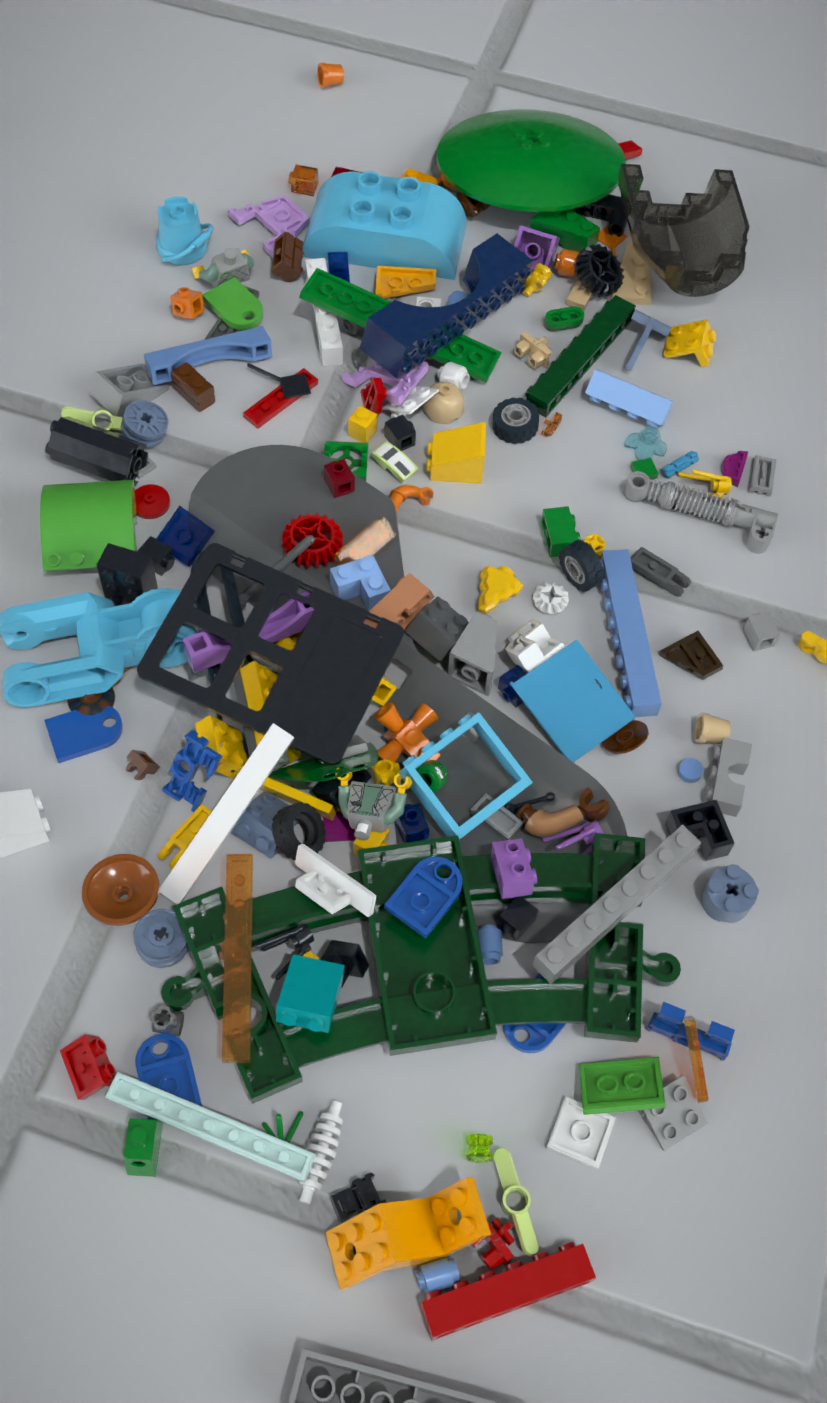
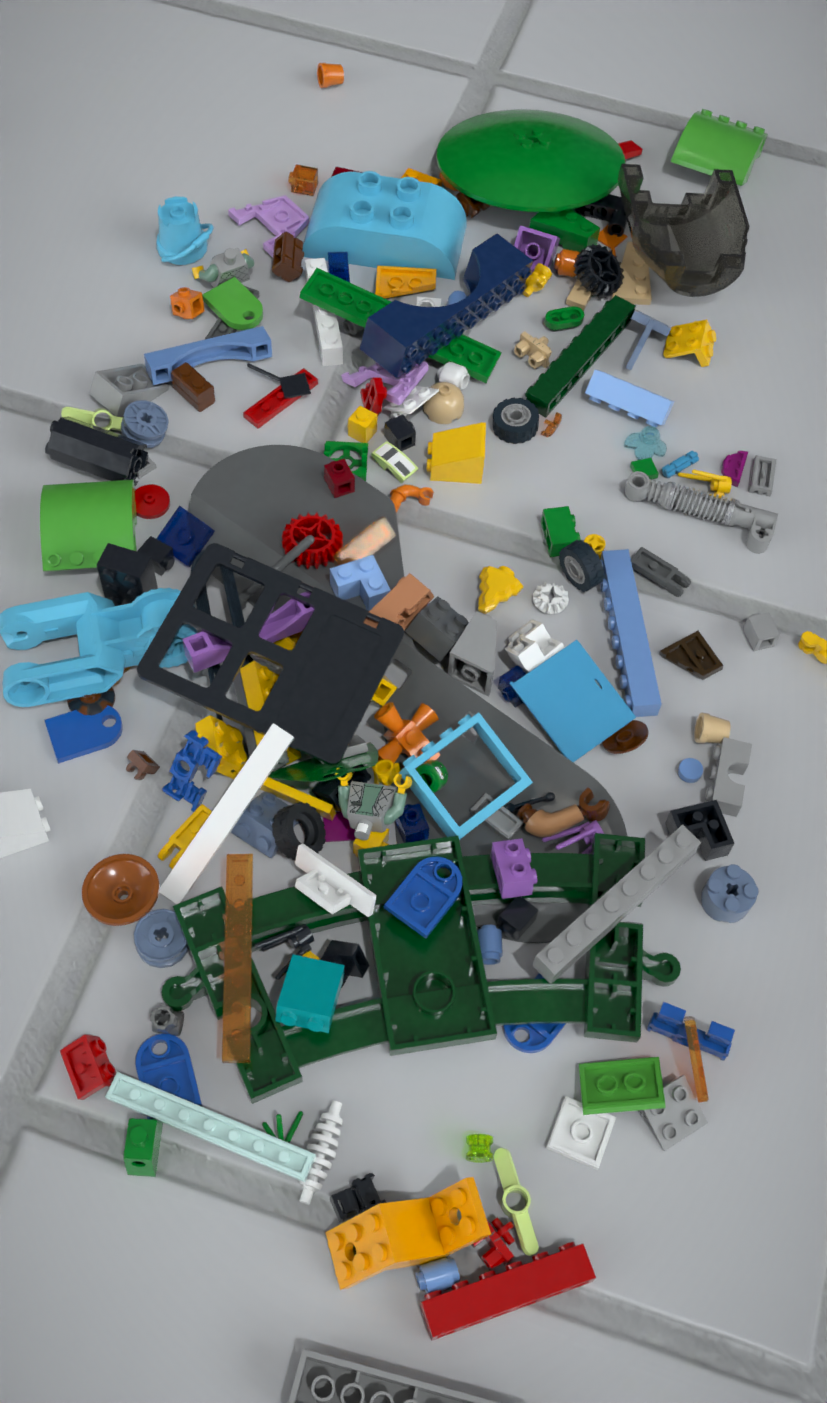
none -> bright green slope [671,109,768,186]

